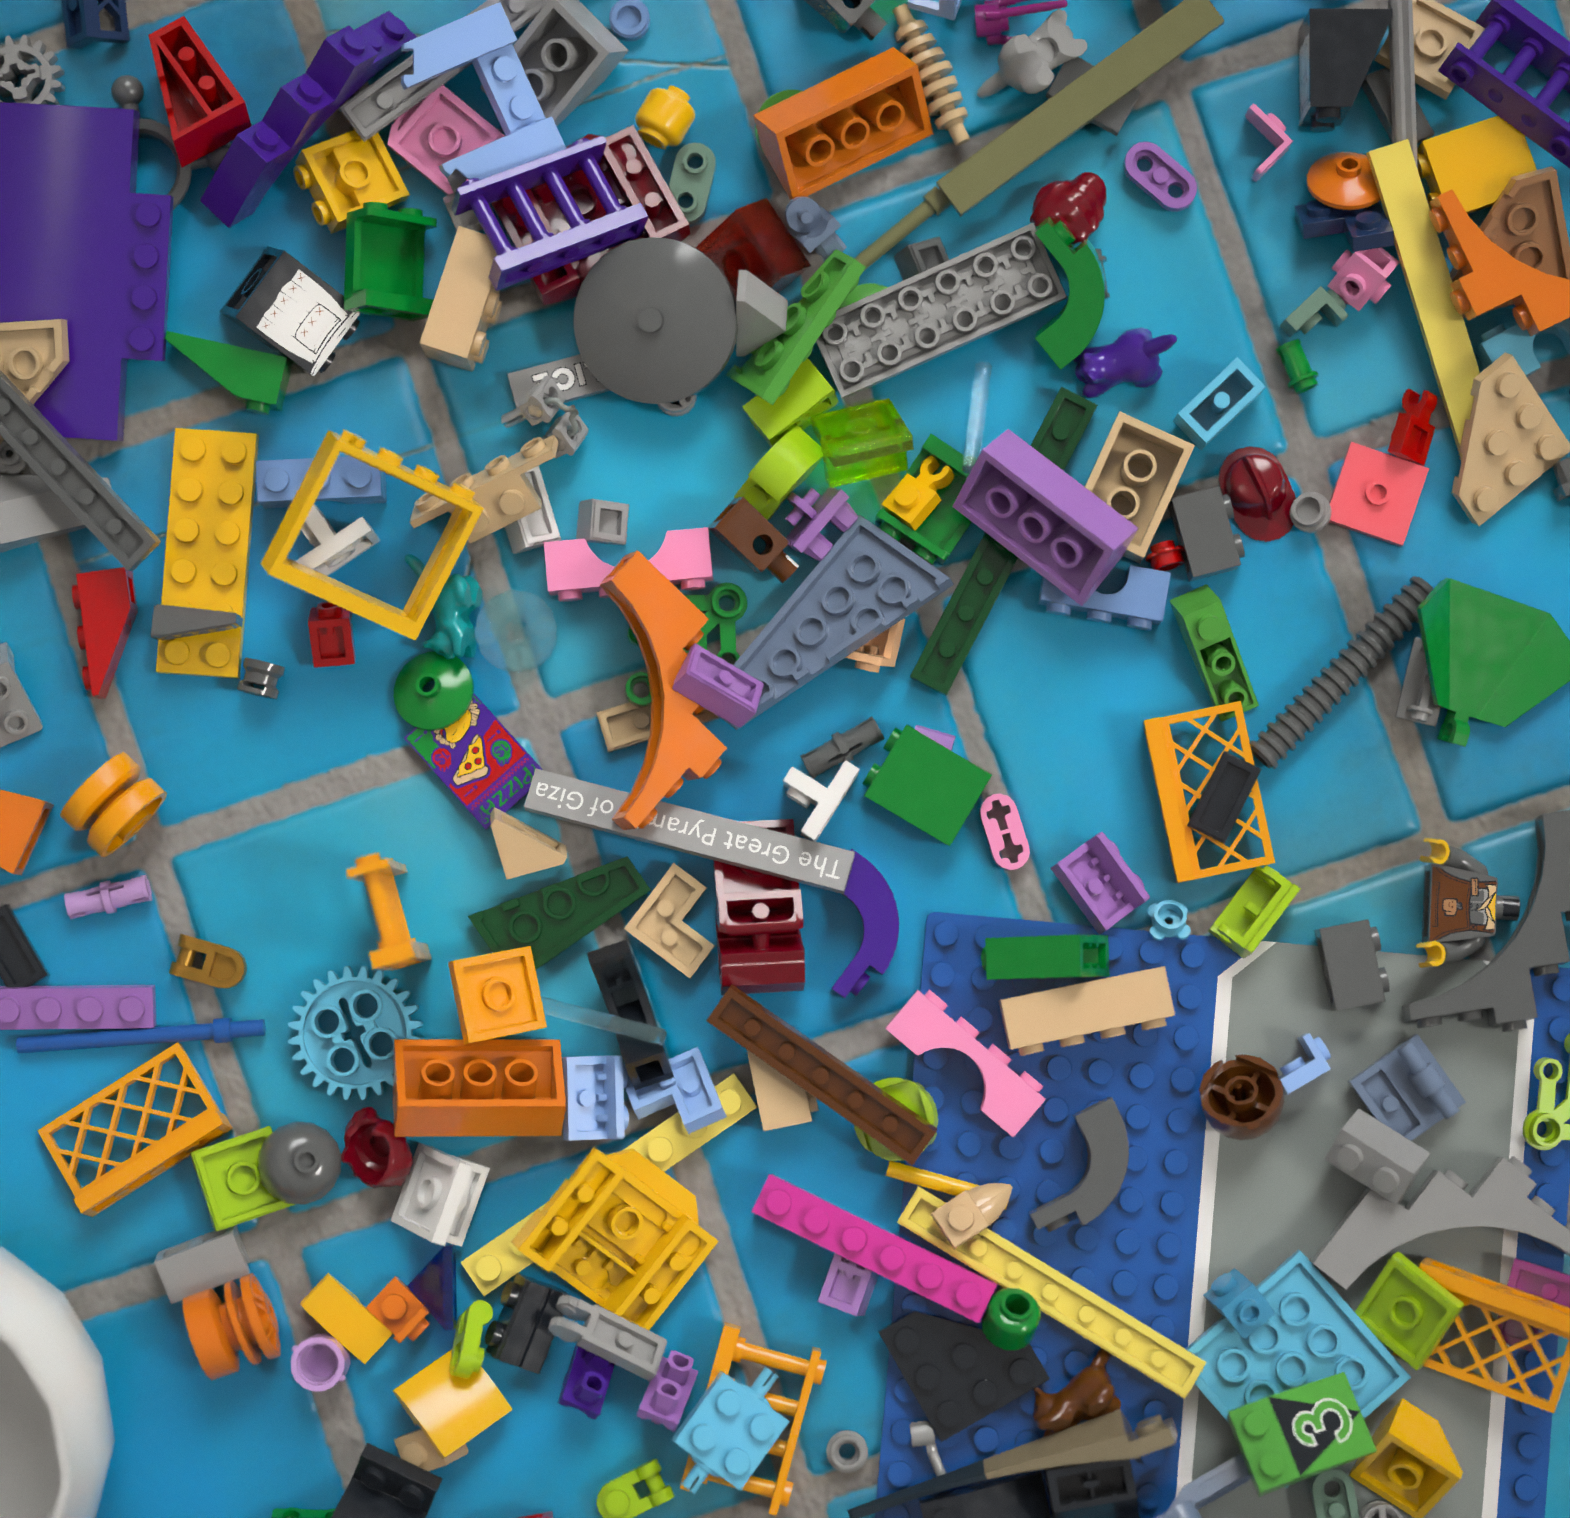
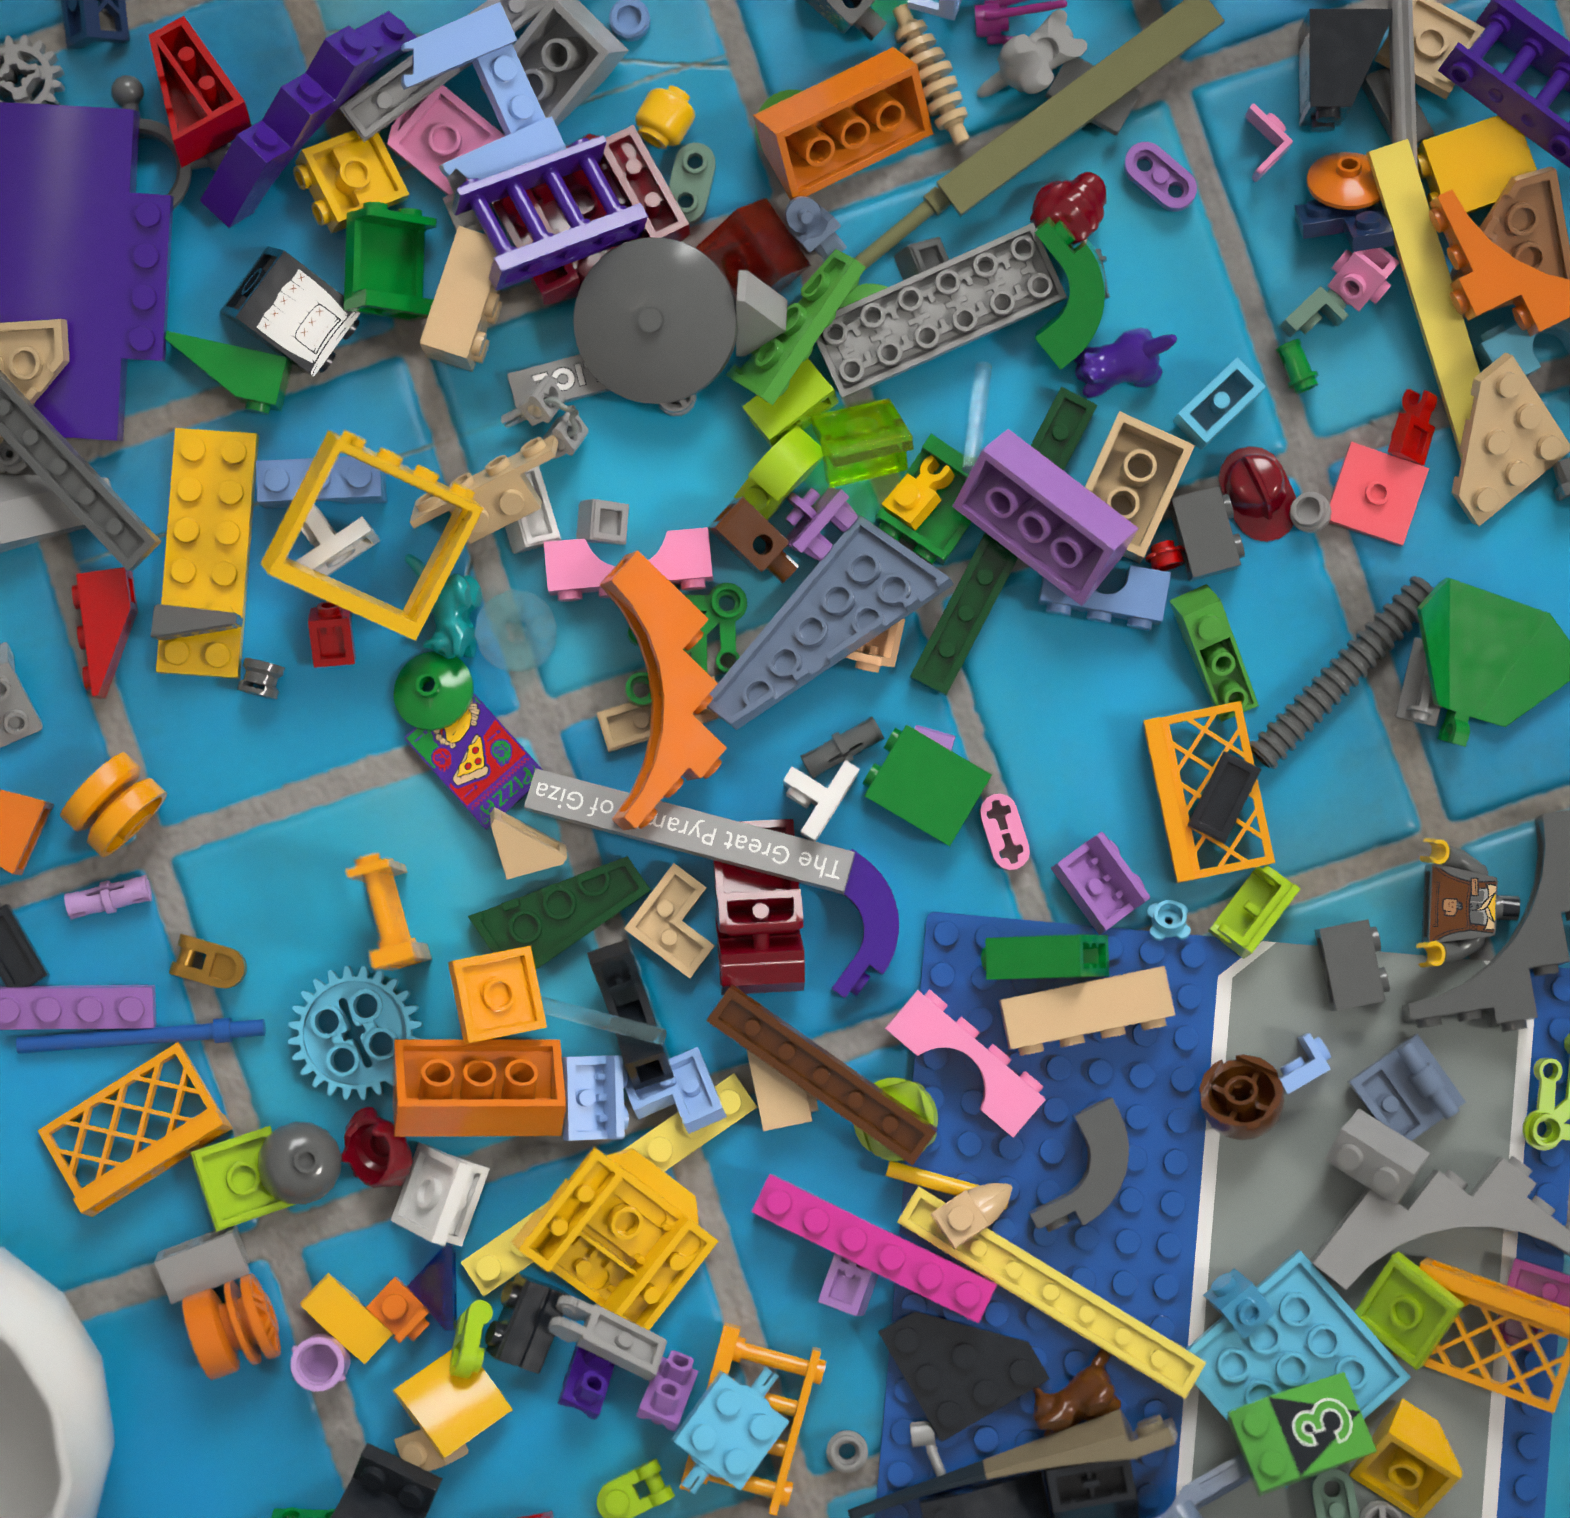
medium lavender slope [672,643,764,727] -> none
green head [982,1288,1041,1351] -> none

